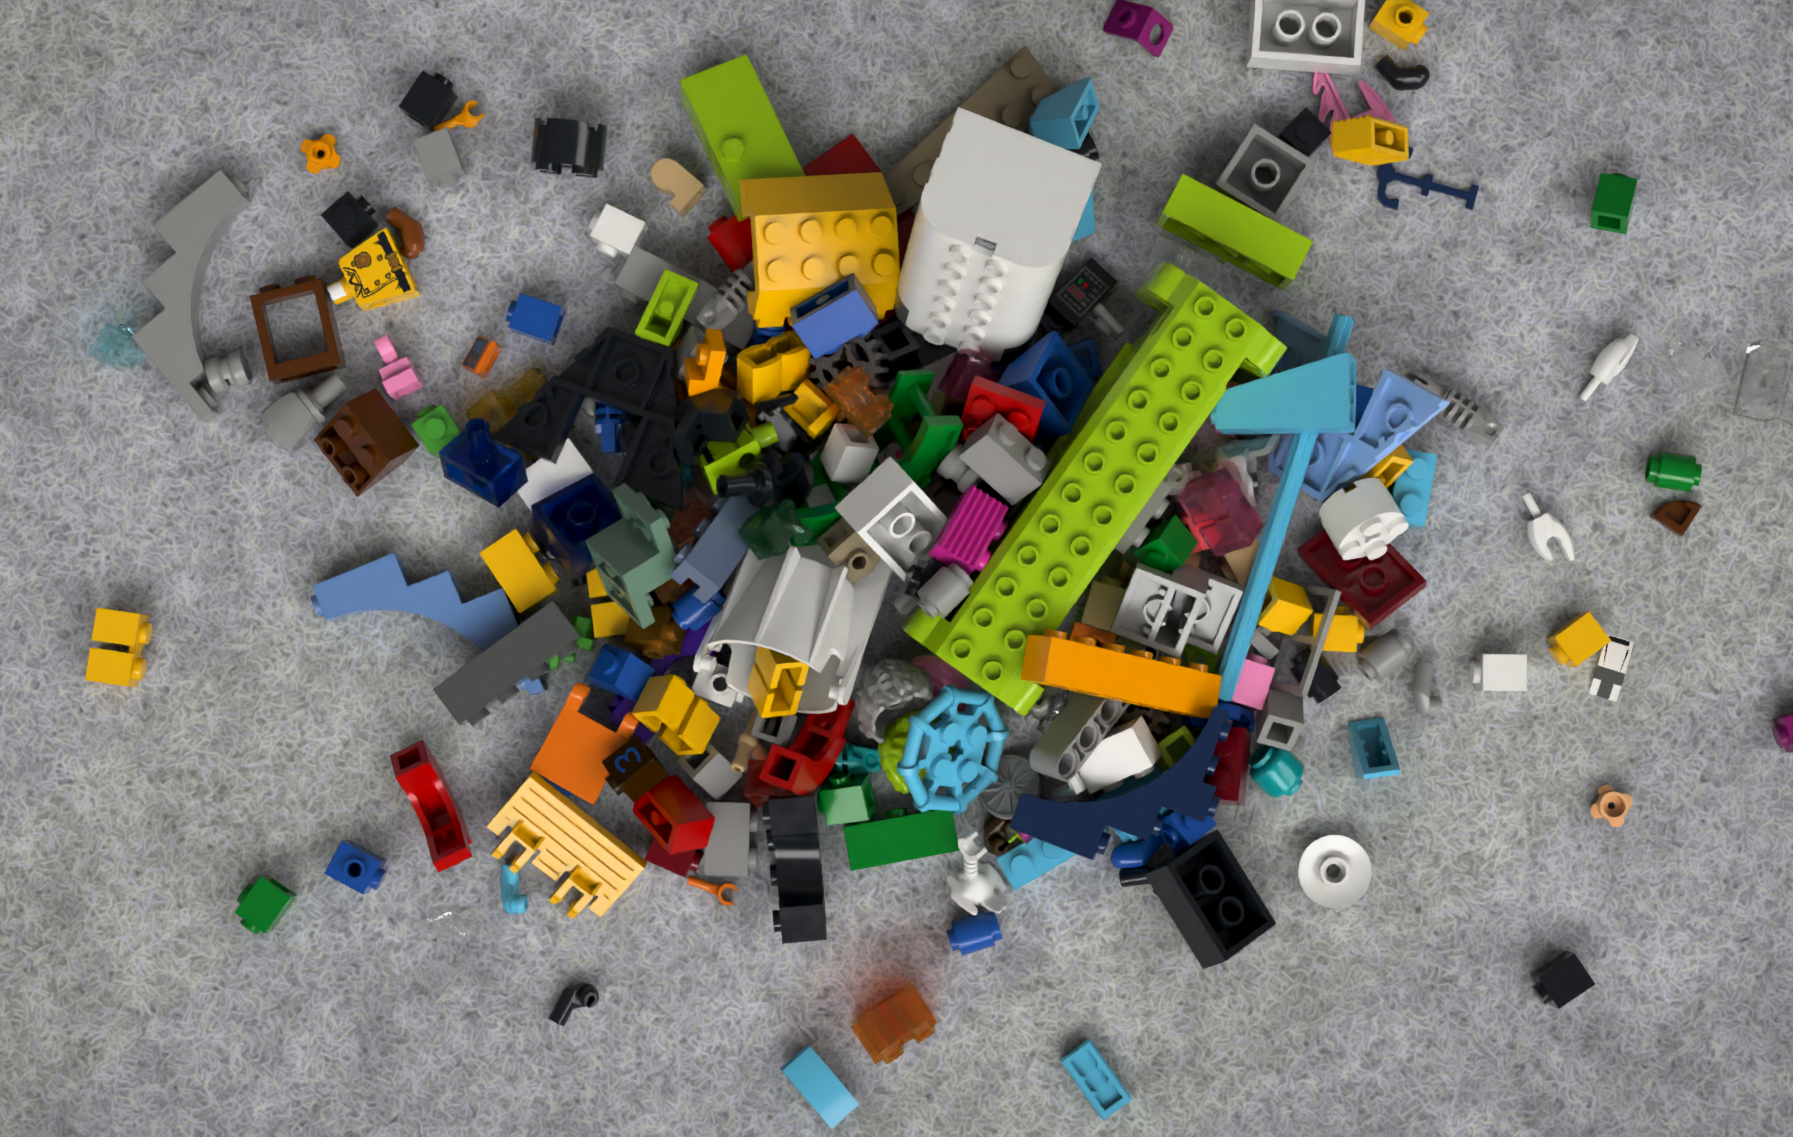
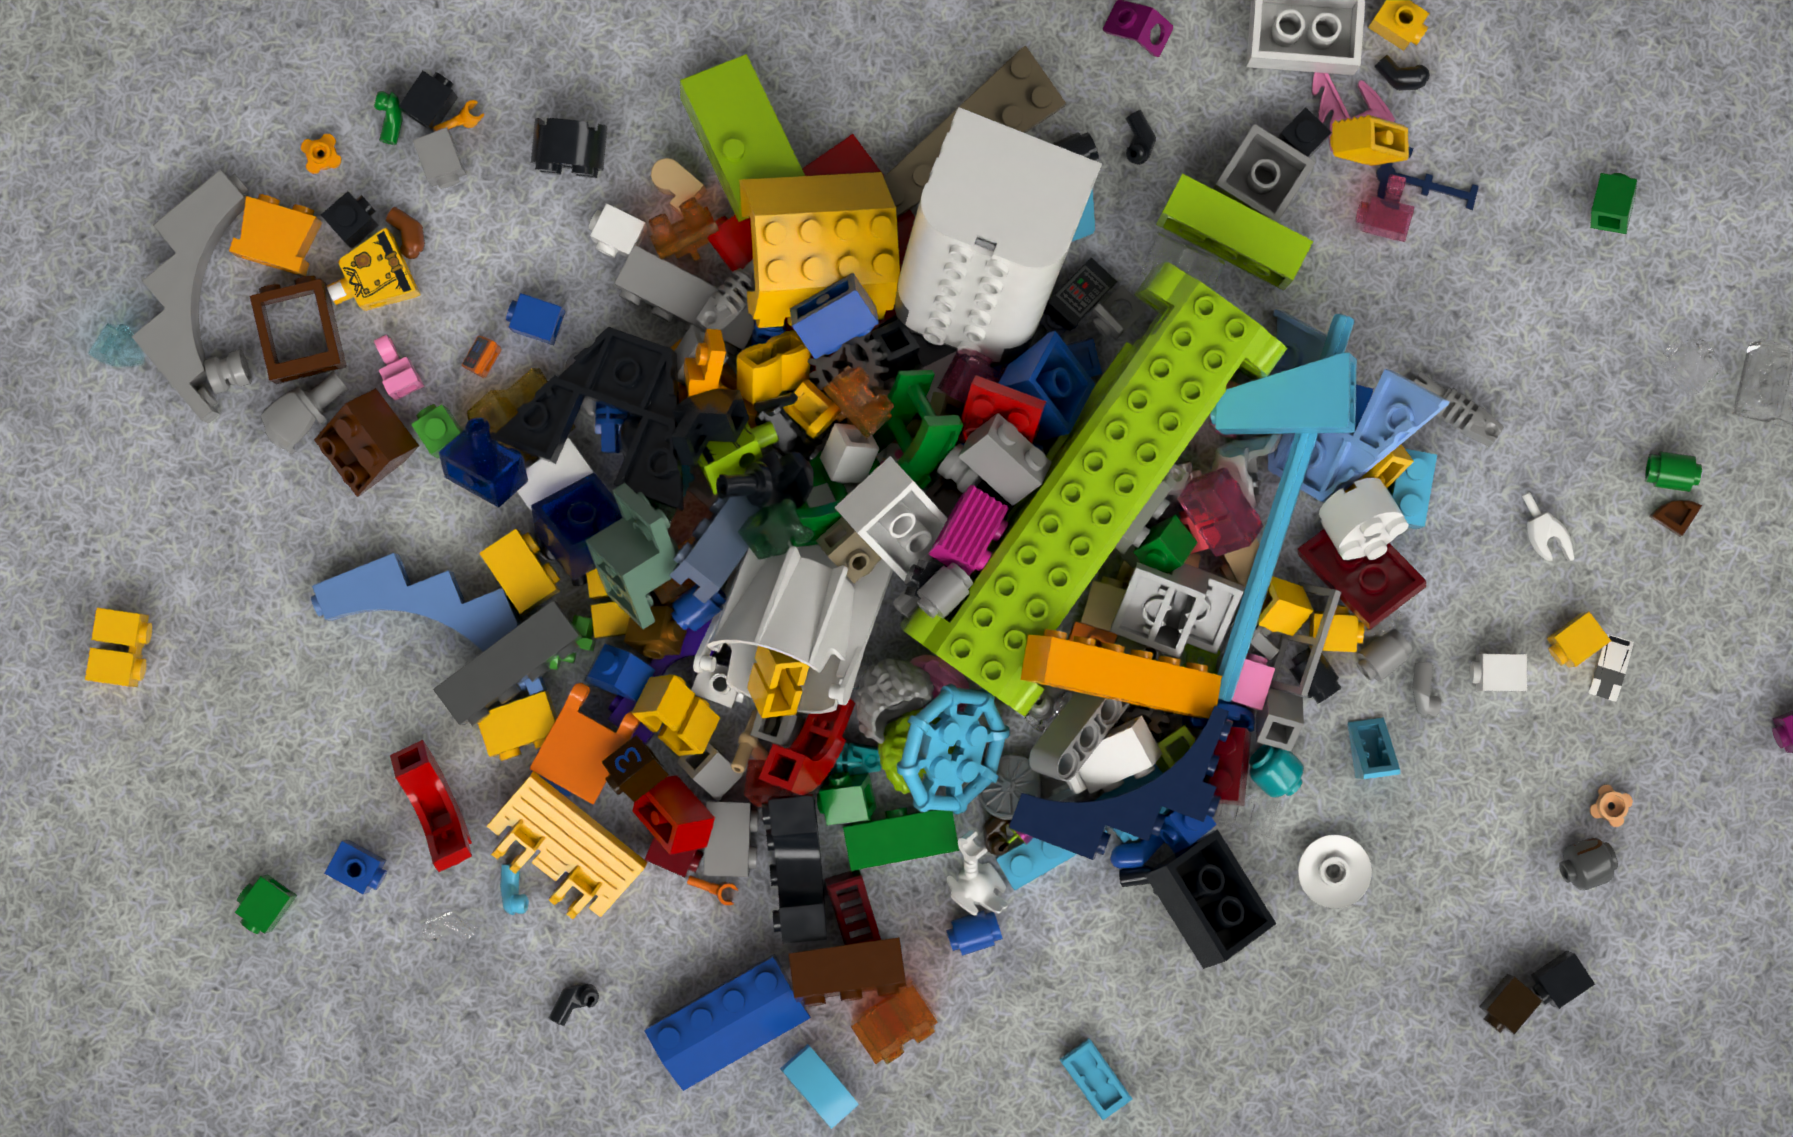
lime slope [635,269,699,348] -> none
medium azure slope [1029,77,1100,150] -> none
white hand [1579,334,1639,401] -> none
none -> light orange hips [229,194,323,277]
none -> green arm [374,91,403,145]
none -> yellow brick [478,691,557,761]
none -> blue slope [644,954,811,1091]
none -> clear orange hips [648,197,719,261]
none -> reddish brown slope [788,937,907,1007]
none -> dark red slope [825,870,881,945]
none -> black arm [1126,110,1156,165]
none -> clear pink brick [1355,174,1415,242]
none -> dark brown brick [1479,974,1543,1034]
none -> dark grey head [1559,838,1618,890]

